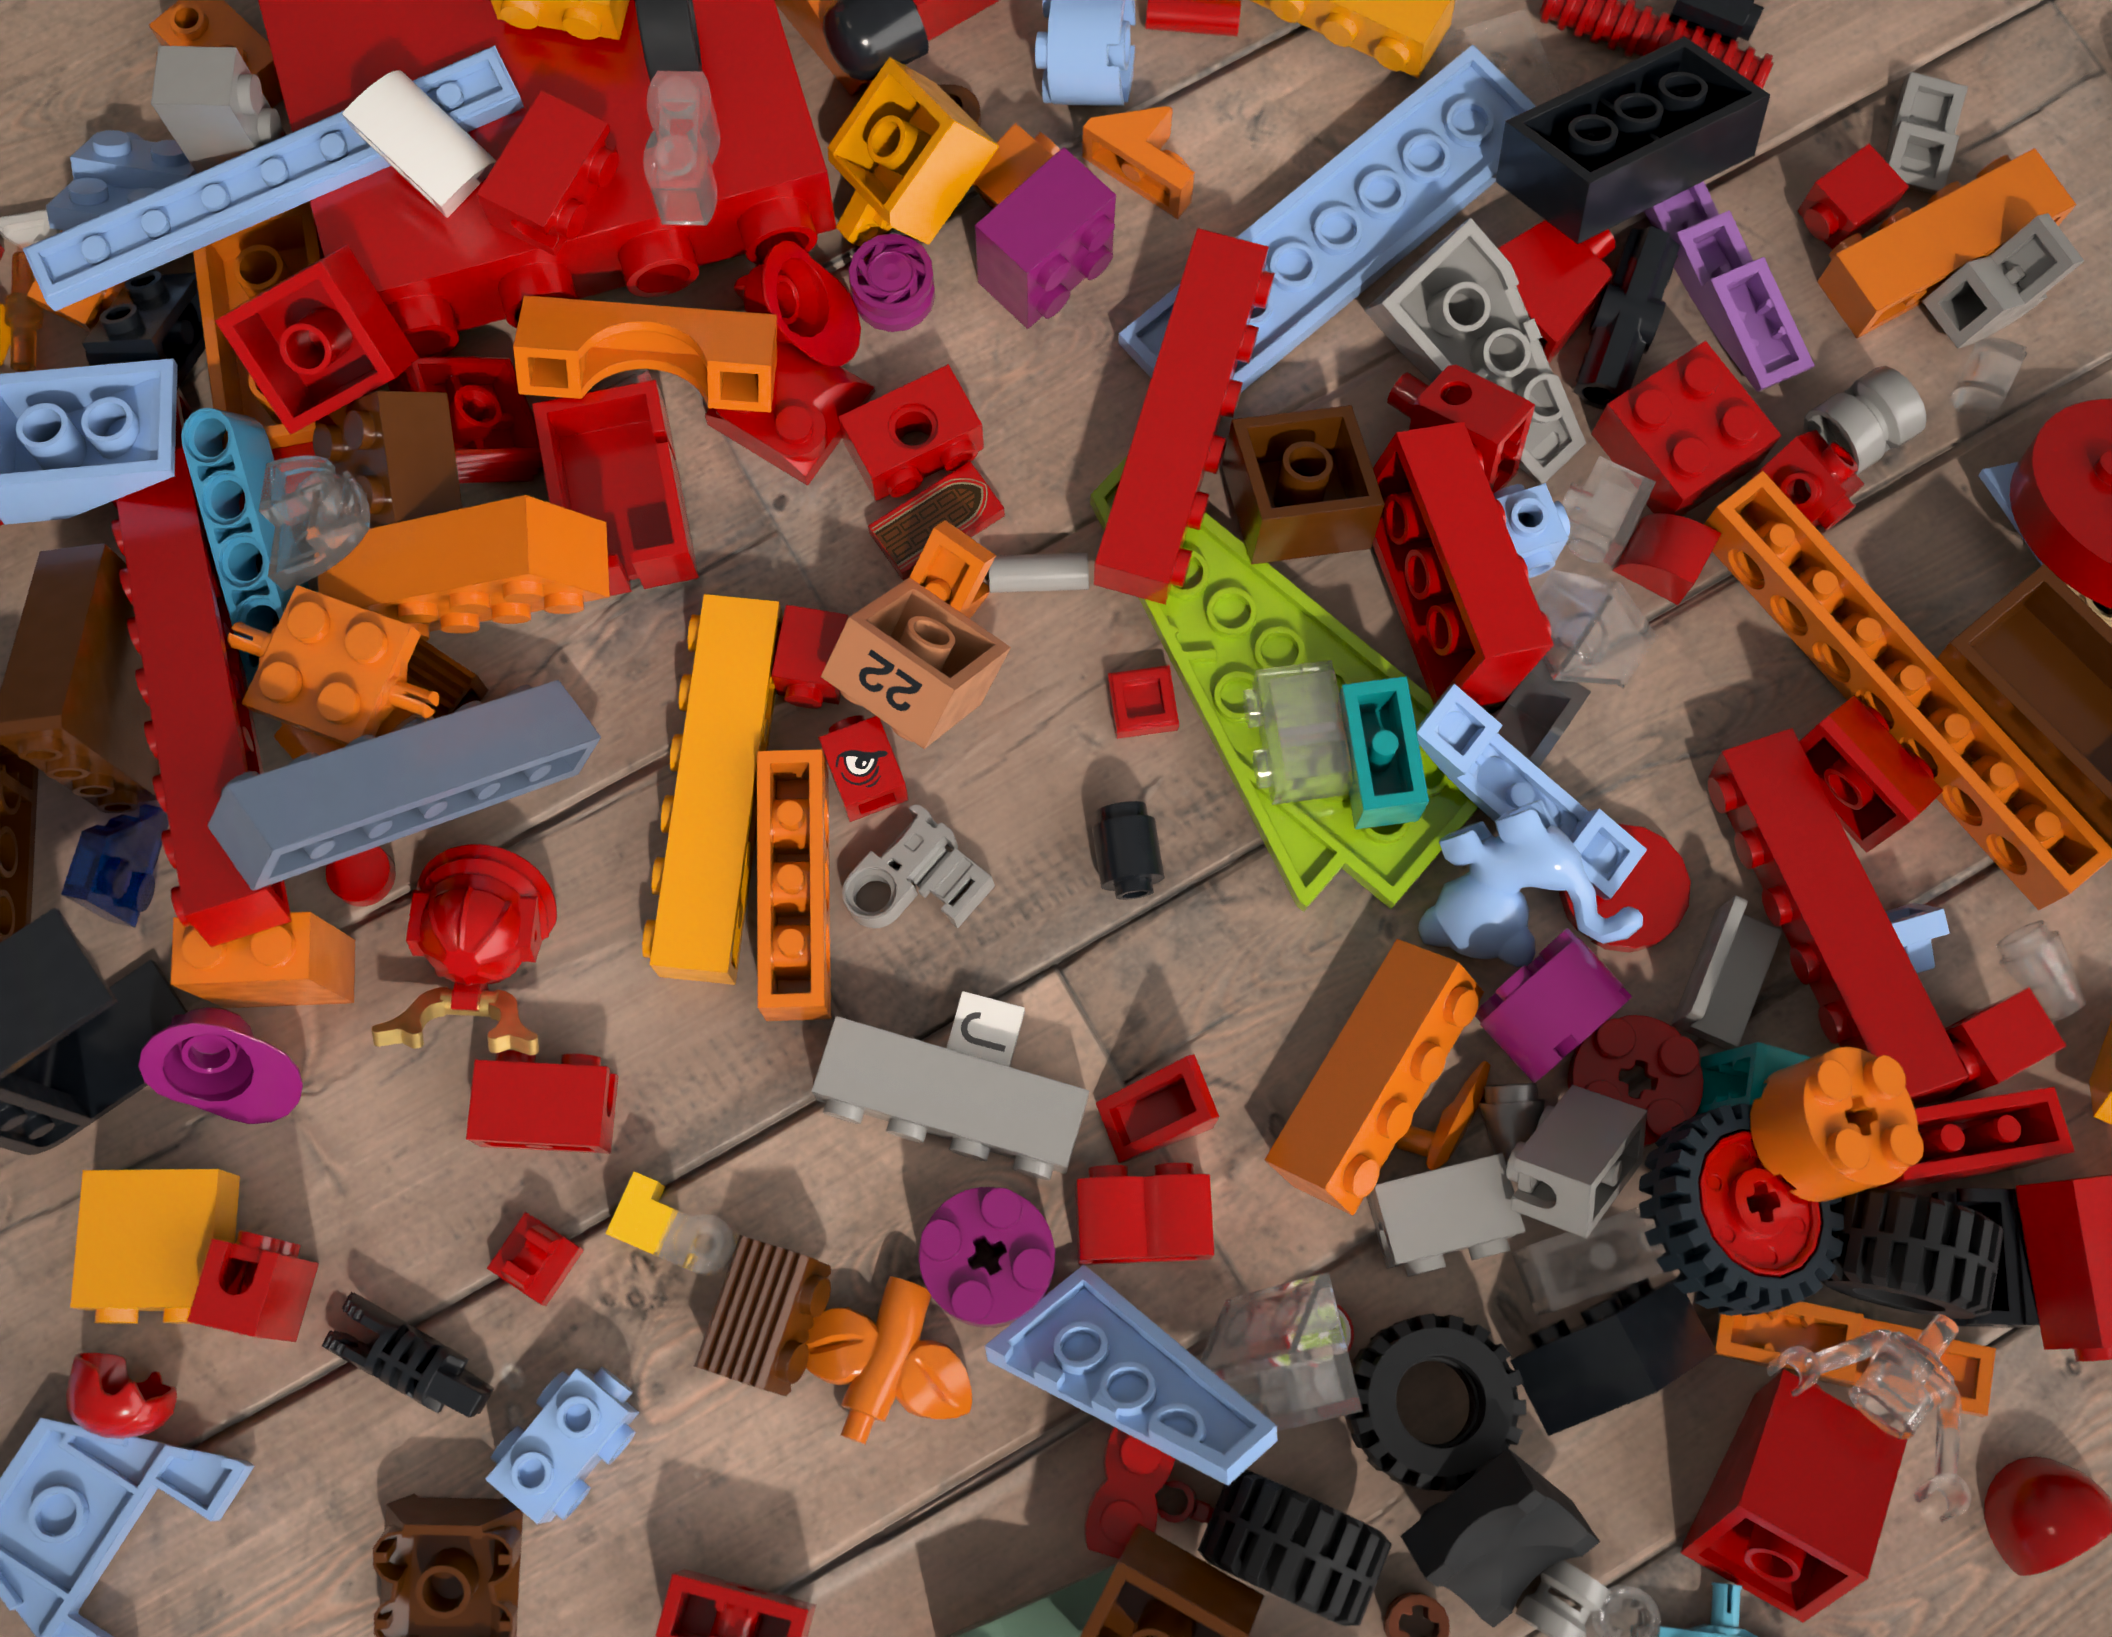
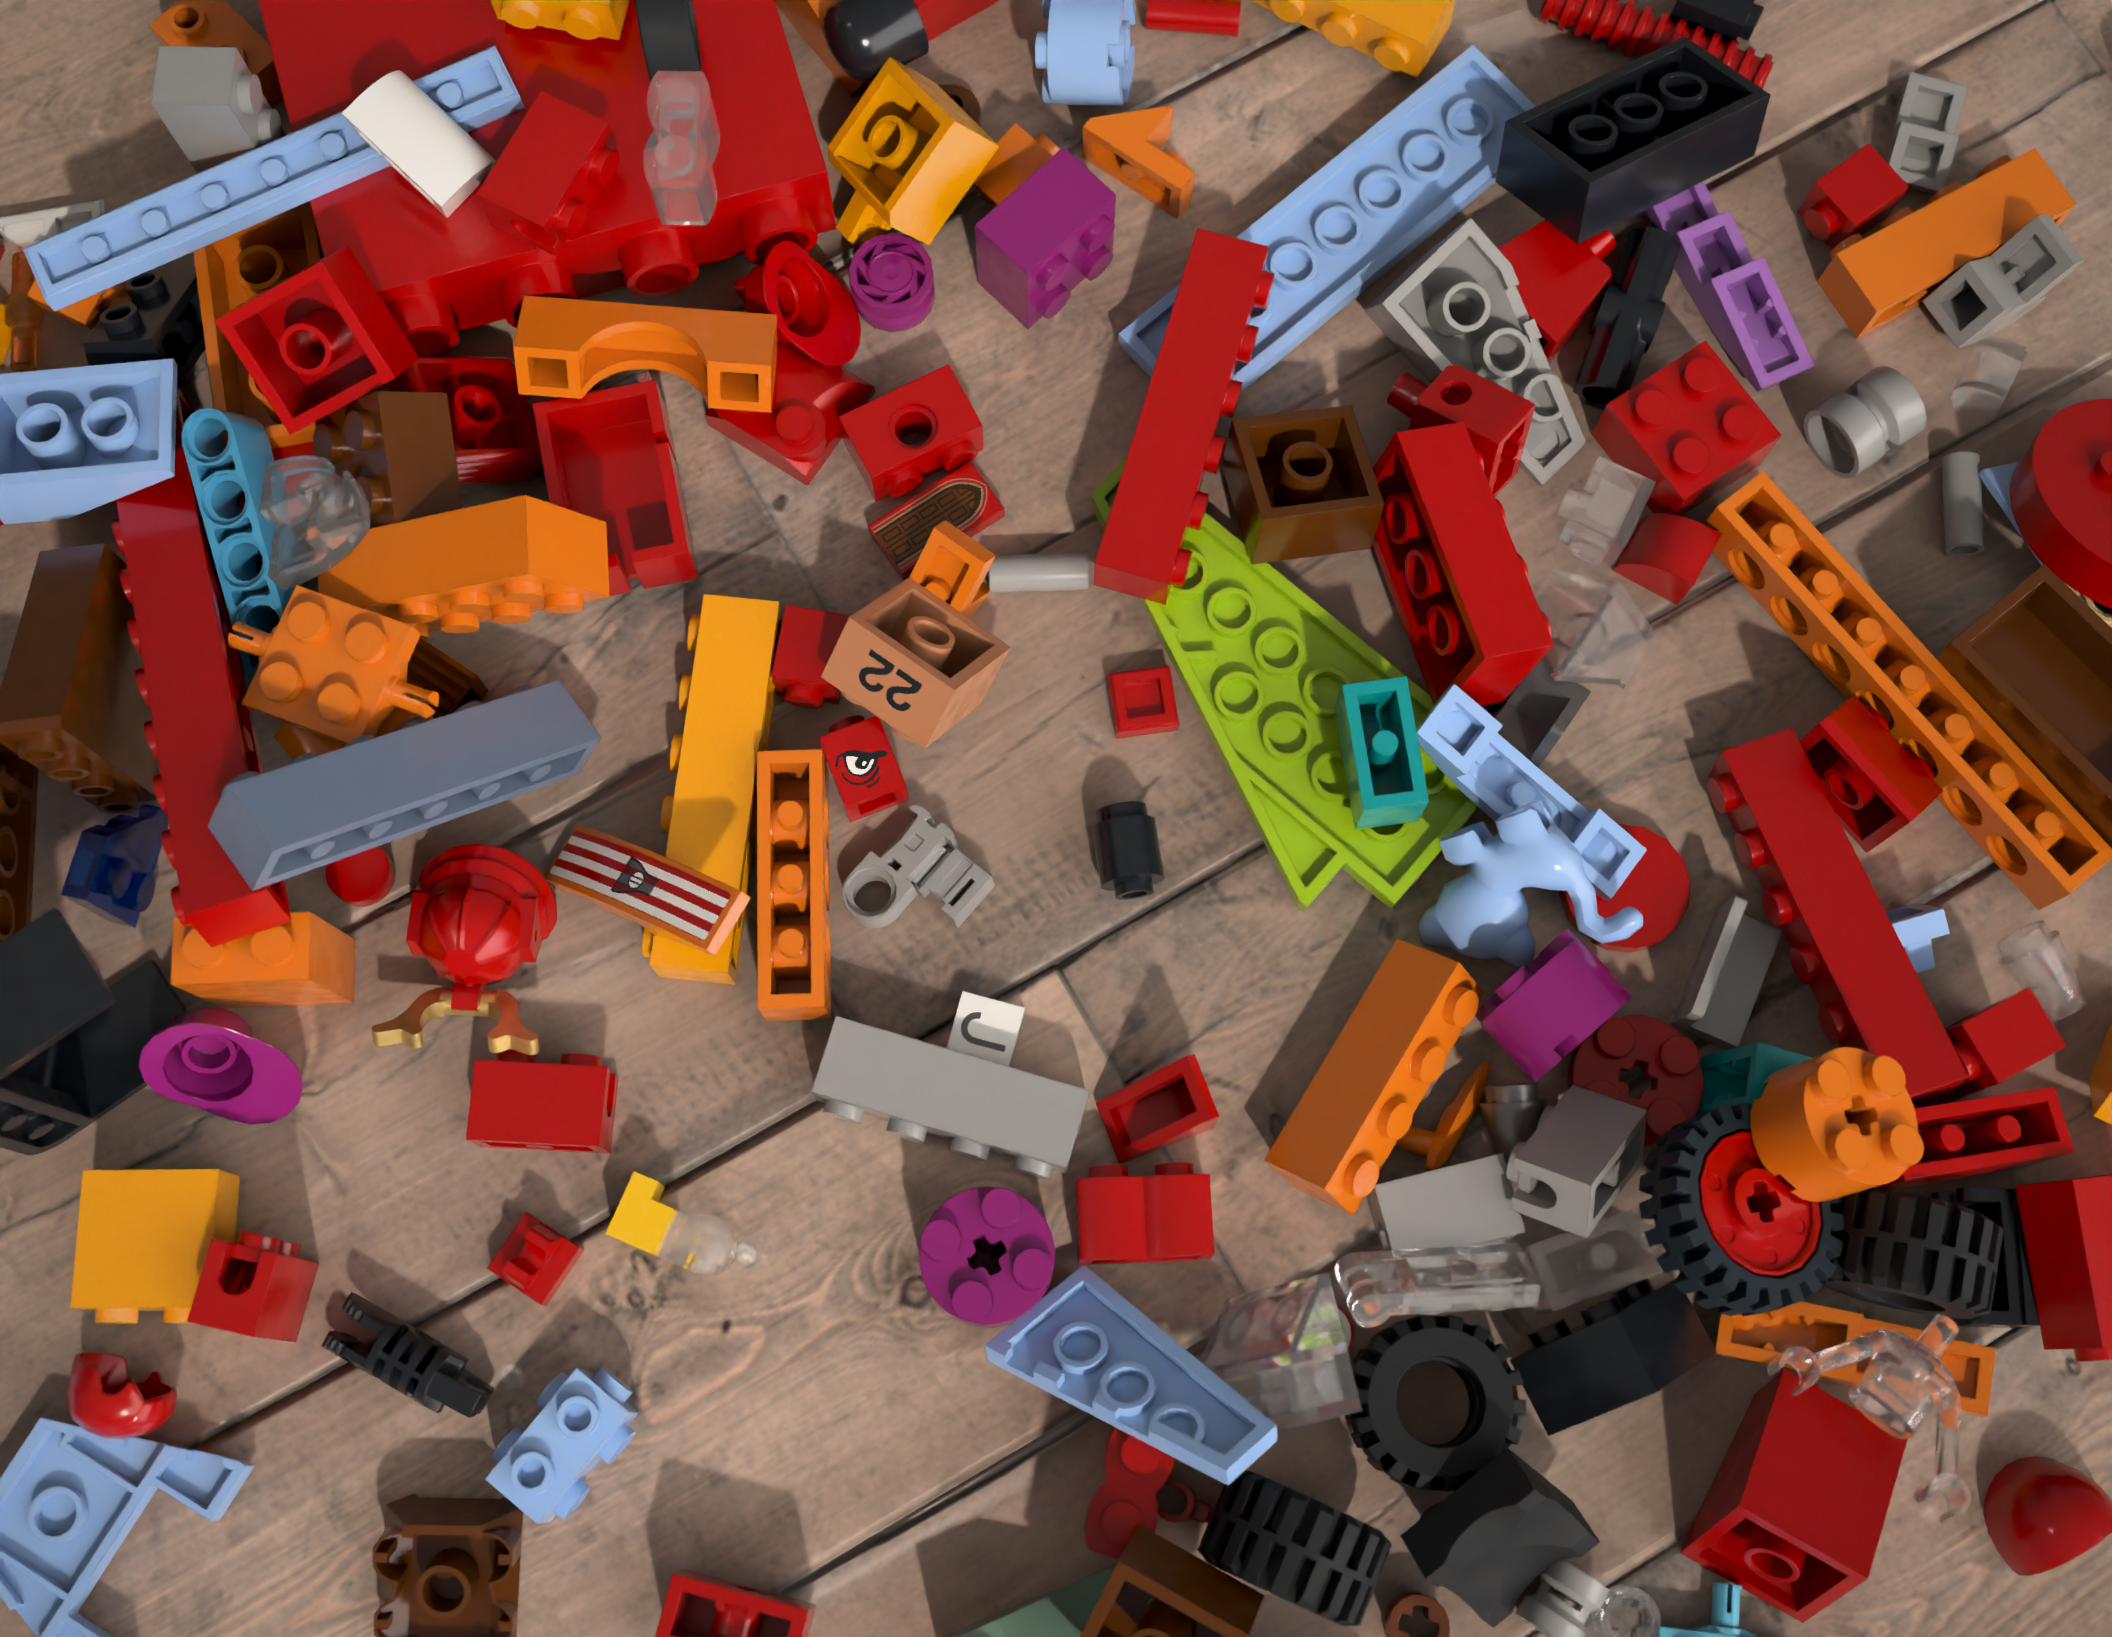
light blue plate [46,130,197,231] -> none
reddish brown brick [694,1235,831,1396] -> none
orange plant [805,1276,972,1445] -> none
clear brick [1243,660,1353,805] -> none
light blue brick [1493,483,1570,578] -> none
red brick [1751,430,1865,531] -> none
none -> slope [544,824,751,956]
none -> clear plate [1334,1243,1541,1328]
none -> light grey hinge [1941,451,1984,556]

